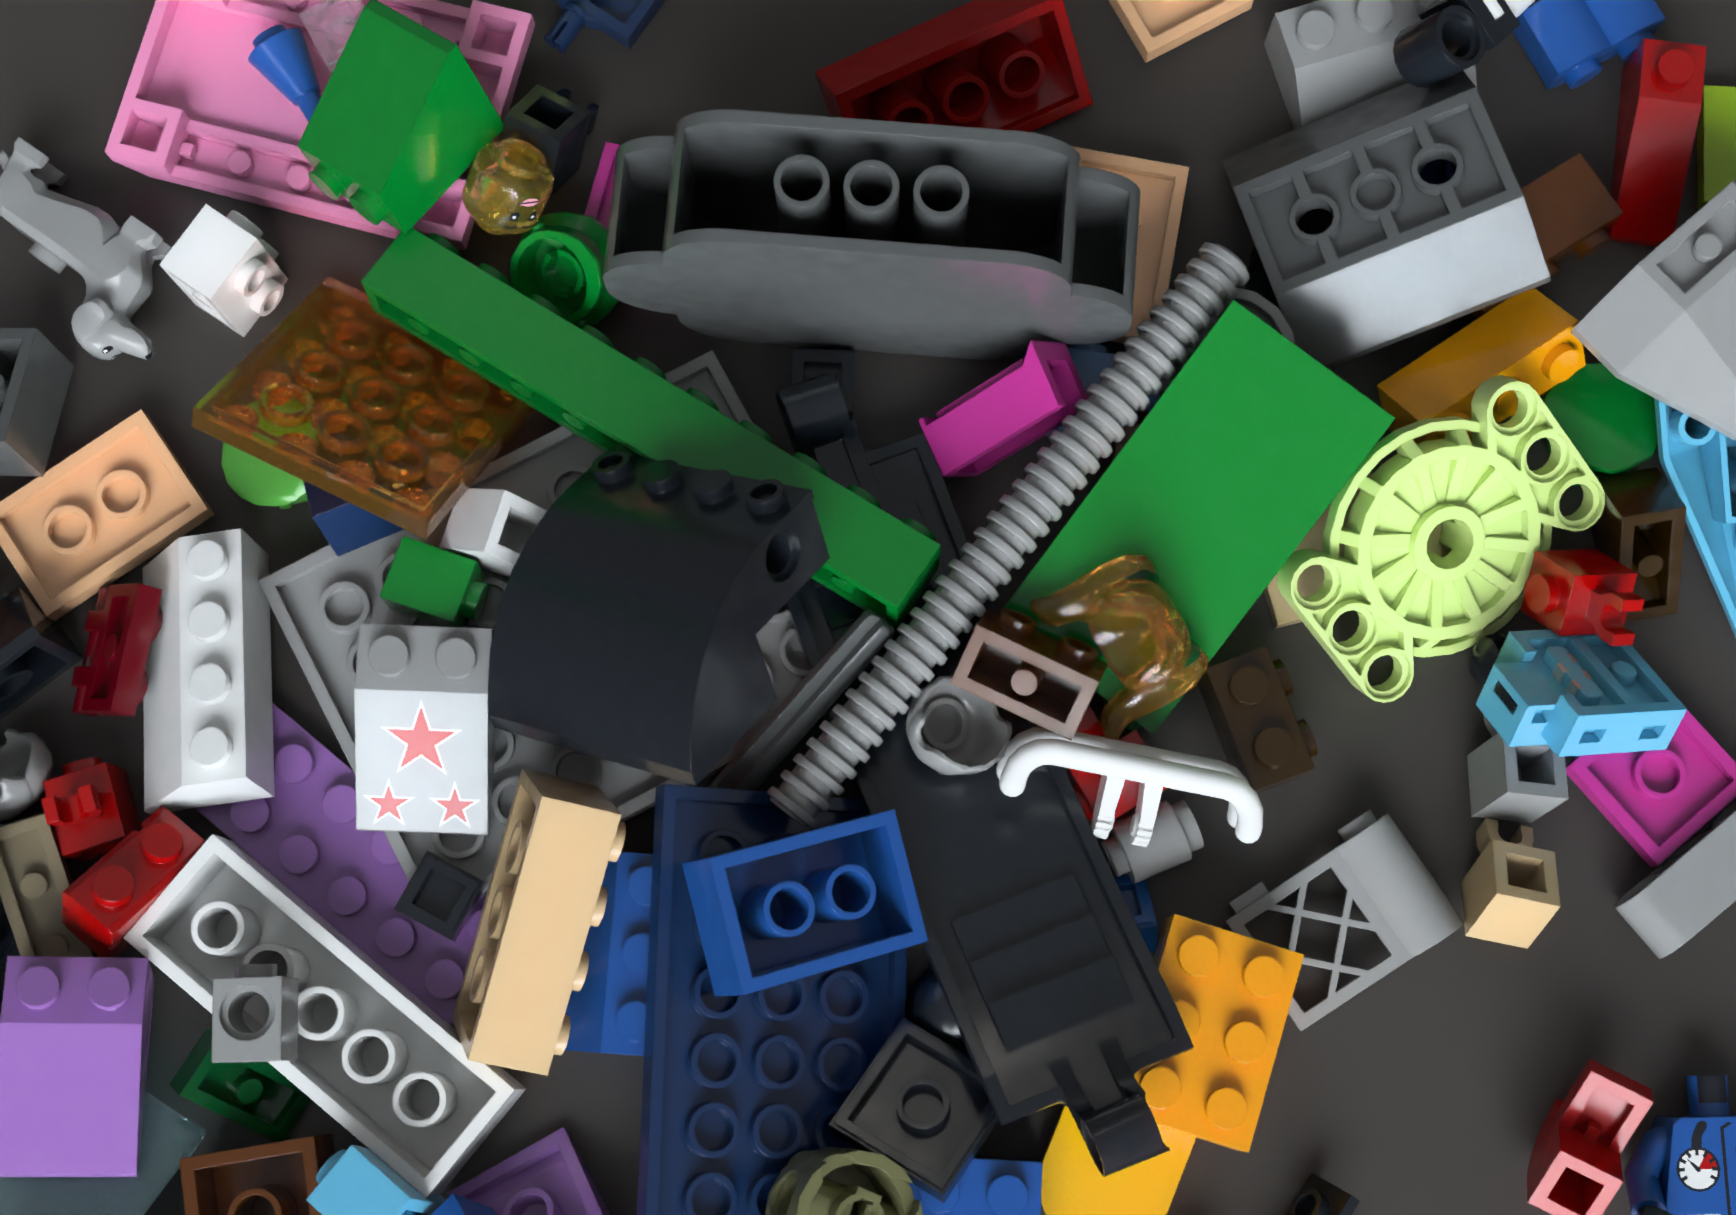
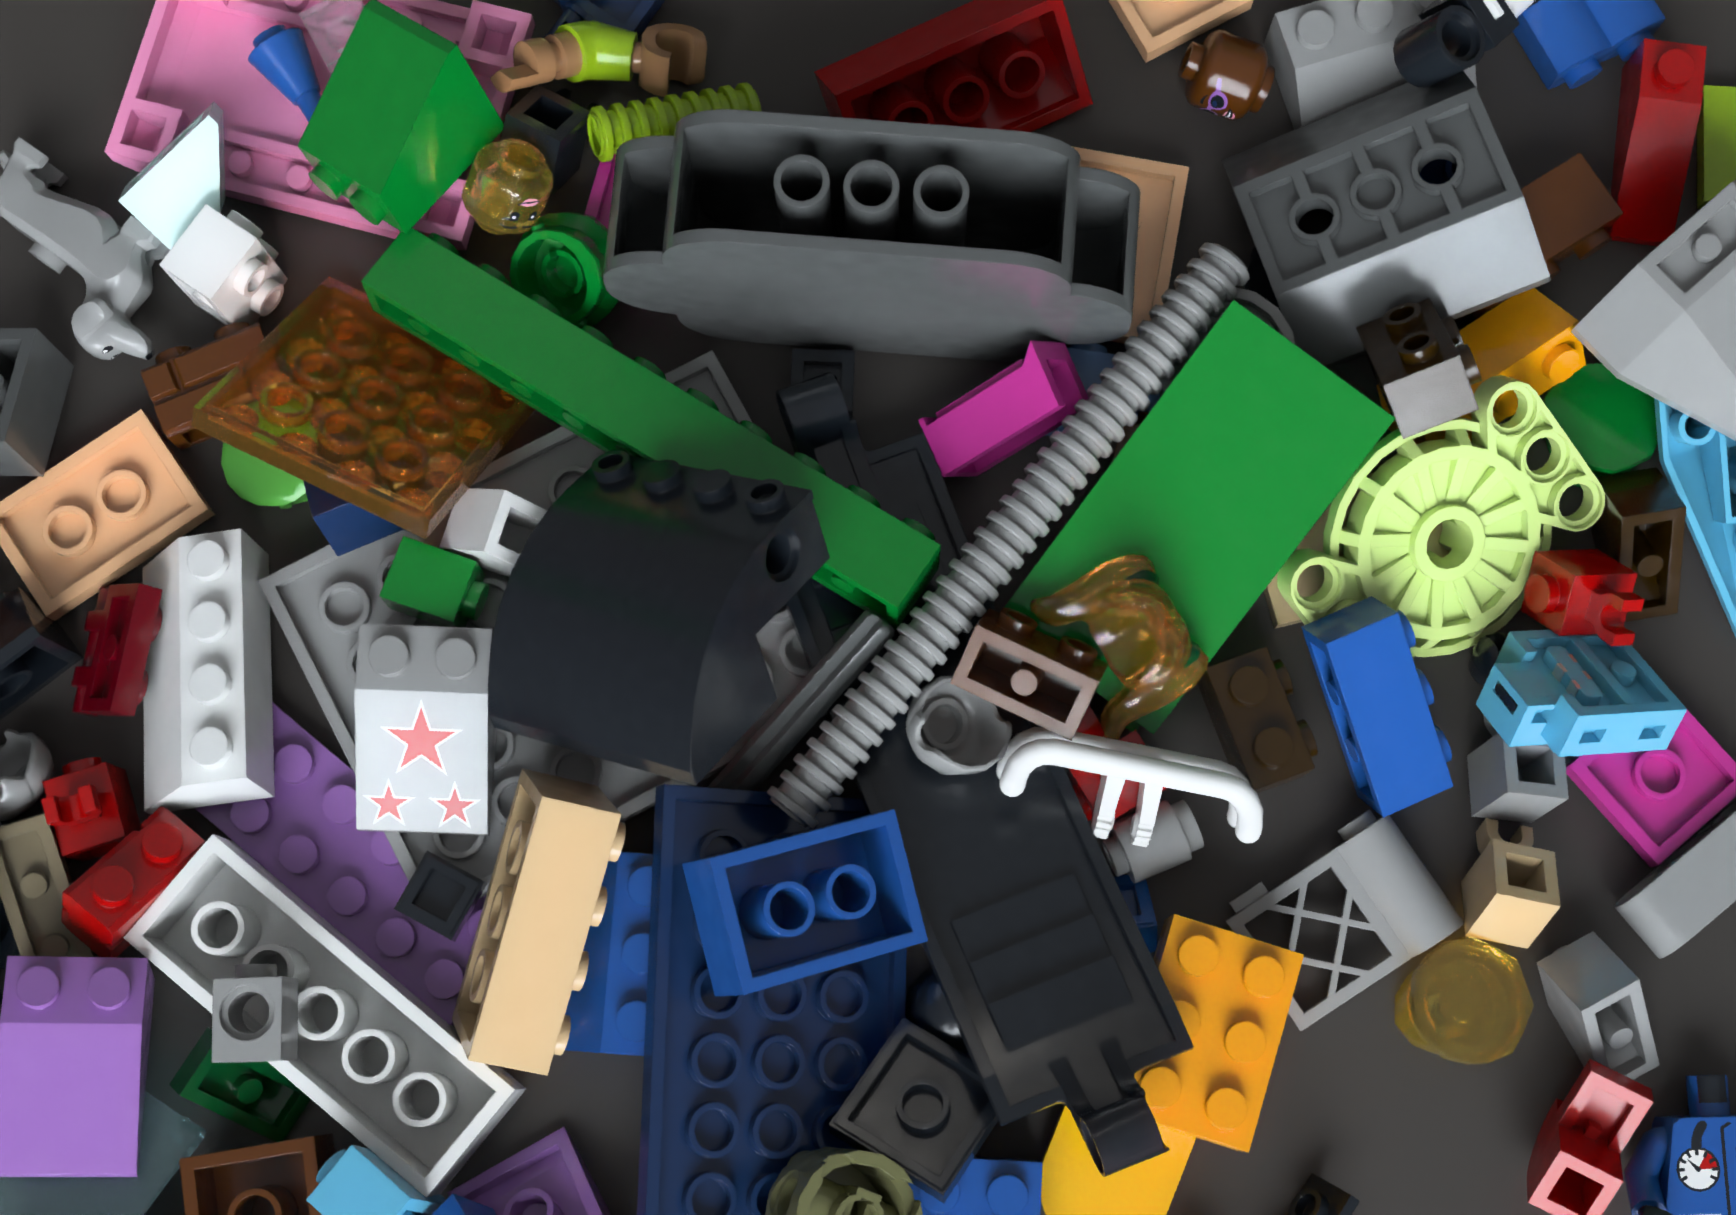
none -> light aqua slope [118,102,226,250]
none -> reddish brown brick [141,322,297,451]
none -> medium nougat piece [490,21,707,97]
none -> lime piece [587,82,761,162]
none -> reddish brown head [1178,29,1275,121]
none -> blue brick [1301,596,1454,818]
none -> dark brown brick [1356,298,1482,439]
none -> clear yellow hat [1395,936,1534,1065]
none -> light grey slope [1536,931,1660,1080]

